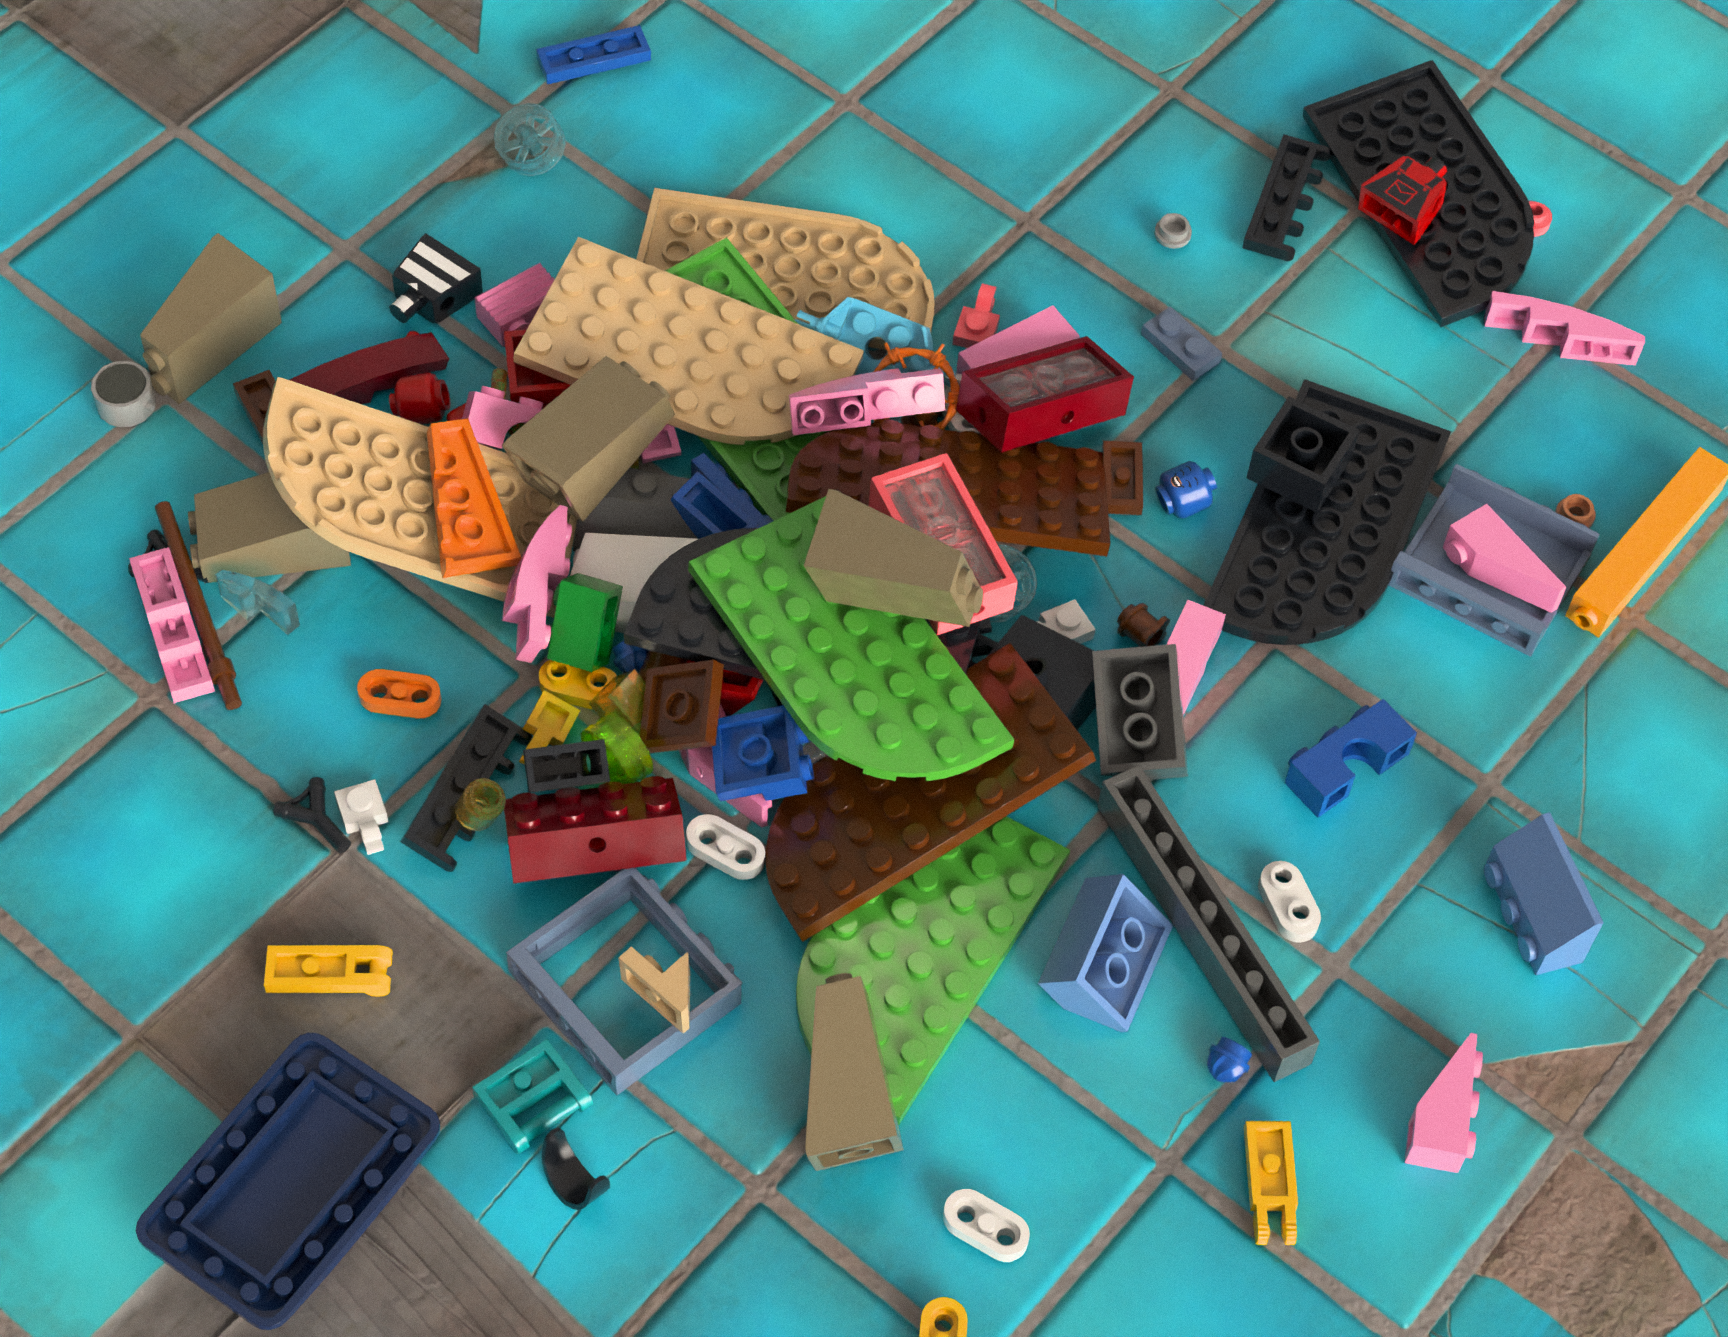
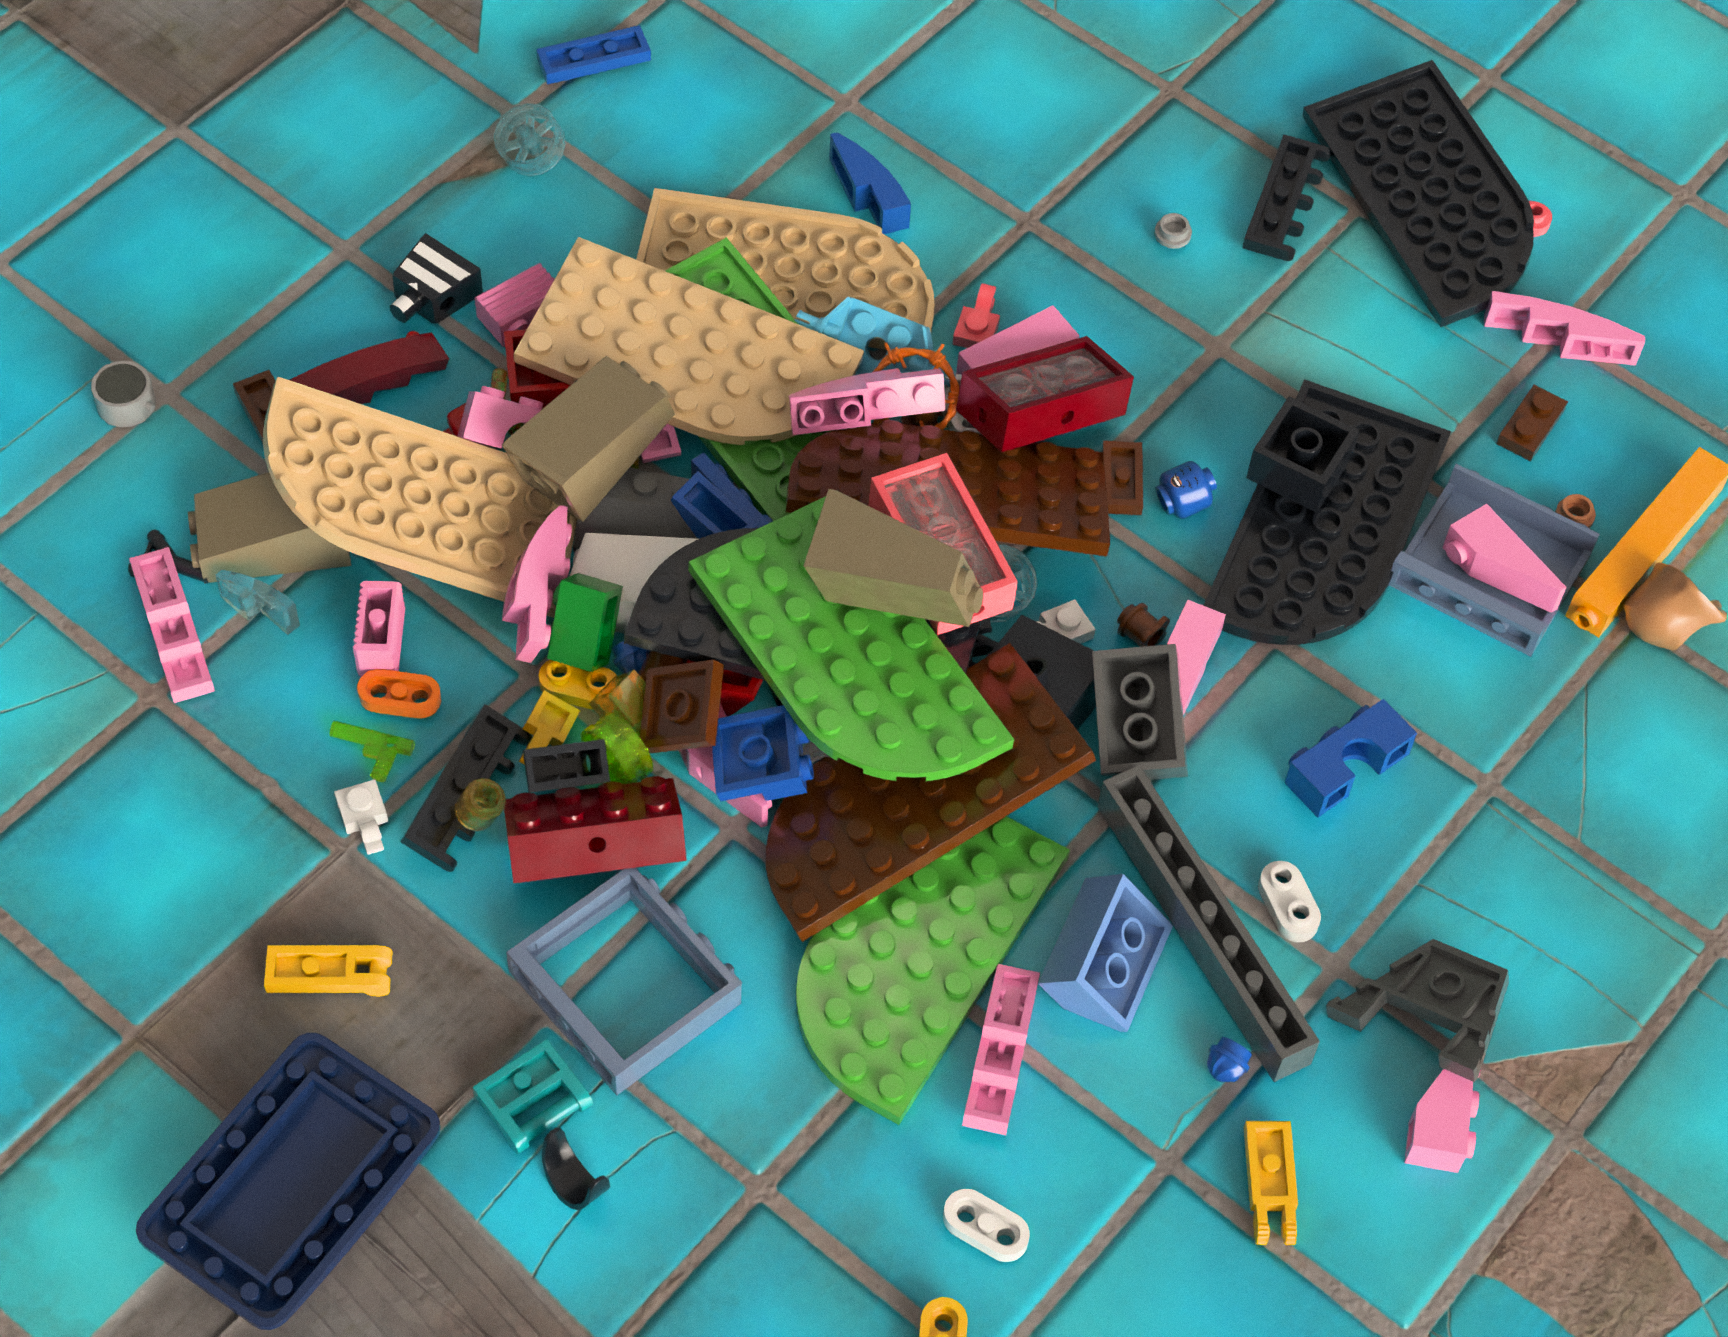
dark tan slope [140,233,282,404] -> none
reddish brown bar [155,501,242,710] -> none
black piece [273,777,351,854] -> none
red head [389,372,451,425] -> none
orange wing [427,418,522,578] -> none
tan slope [618,946,690,1034] -> none
white plate [686,814,765,880] -> none
dark tan slope [805,973,904,1171] -> none
sand blue plate [1141,307,1222,381] -> none
red torso [1358,156,1447,245] -> none
medium blue slope [1484,812,1604,975] -> none
none -> clear neon green hose [330,721,415,782]
none -> bright pink brick [353,581,405,677]
none -> blue slope [829,132,911,234]
none -> bright pink slope [962,964,1040,1135]
none -> dark grey wing [1326,939,1509,1082]
none -> reddish brown plate [1496,384,1568,462]
none -> medium nougat piece [1624,562,1727,651]

